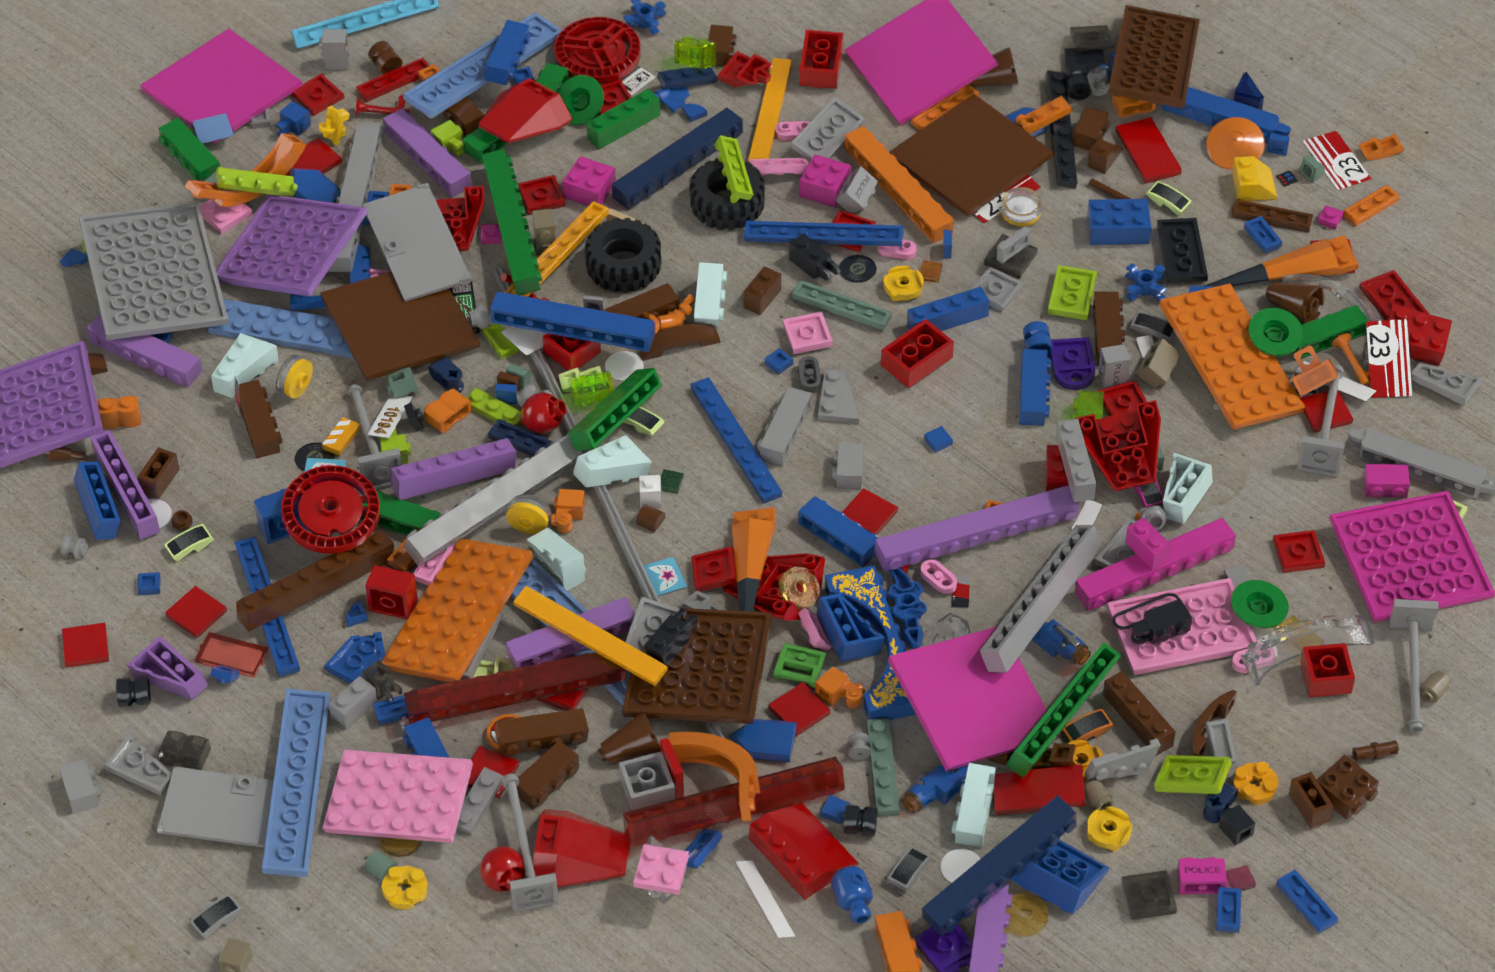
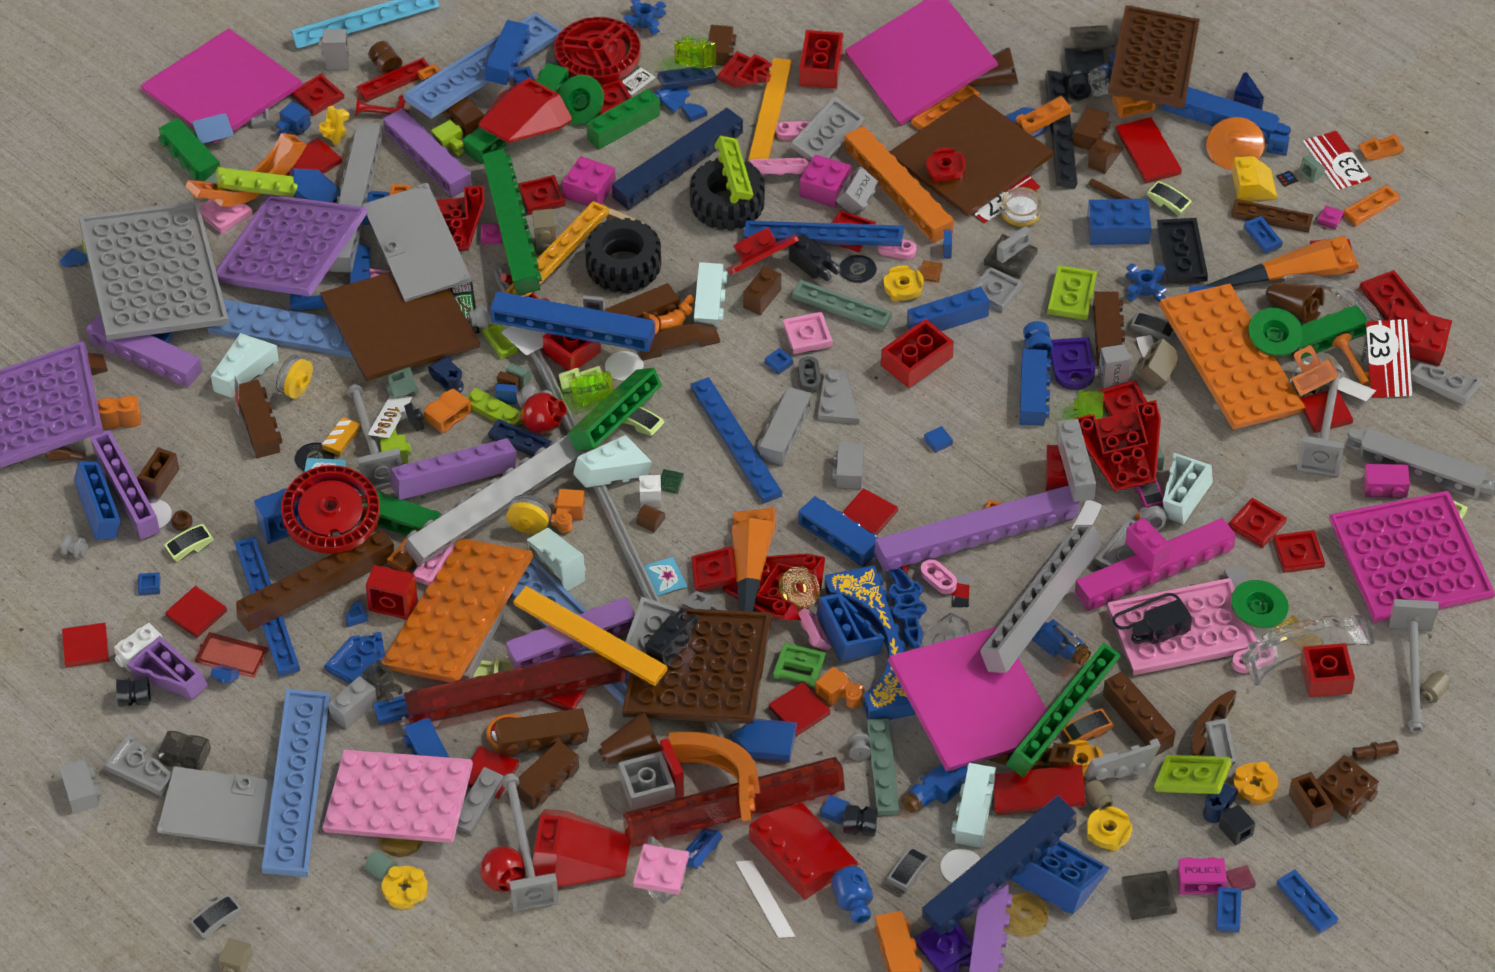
none -> white brick [114,623,163,672]
none -> red plate [726,227,799,274]
none -> red plate [926,147,966,182]
none -> red tile [1228,498,1287,548]

